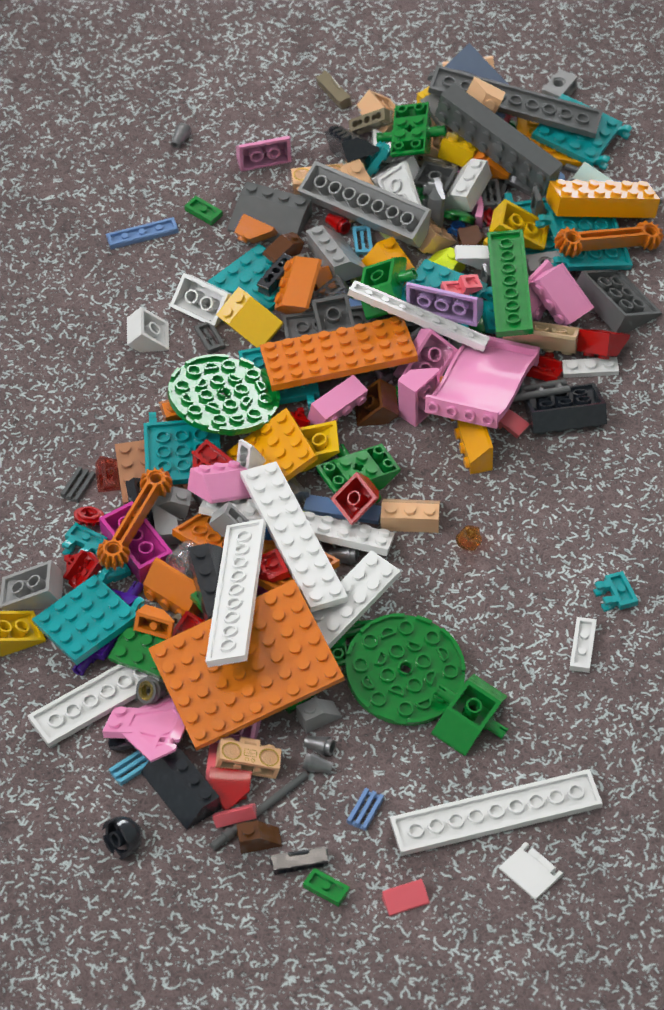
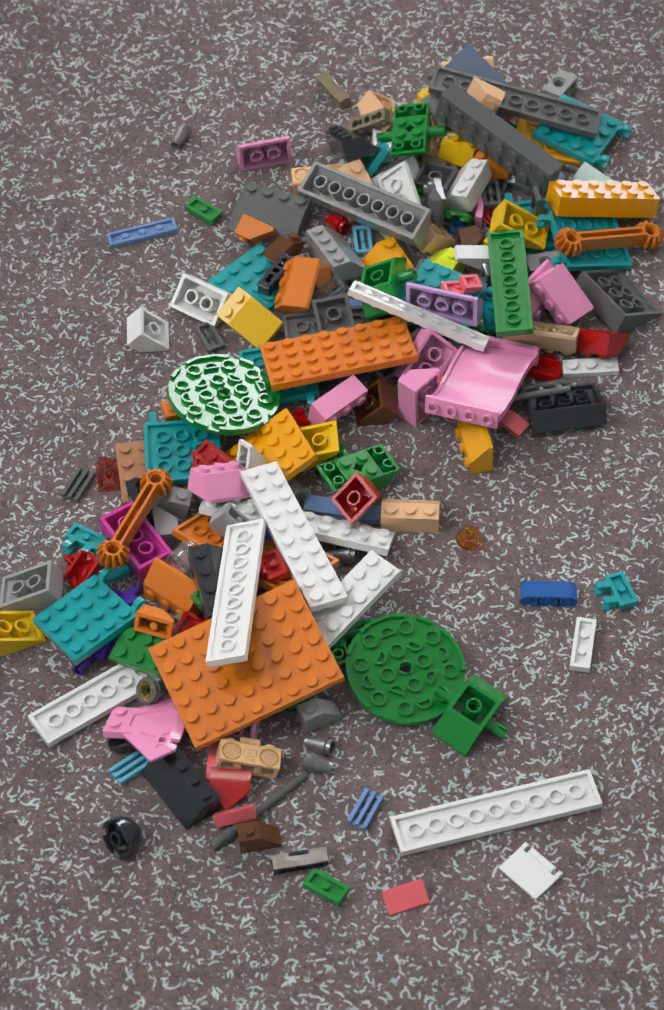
red gear [74,506,104,527] -> none
none -> blue beam [520,581,577,607]

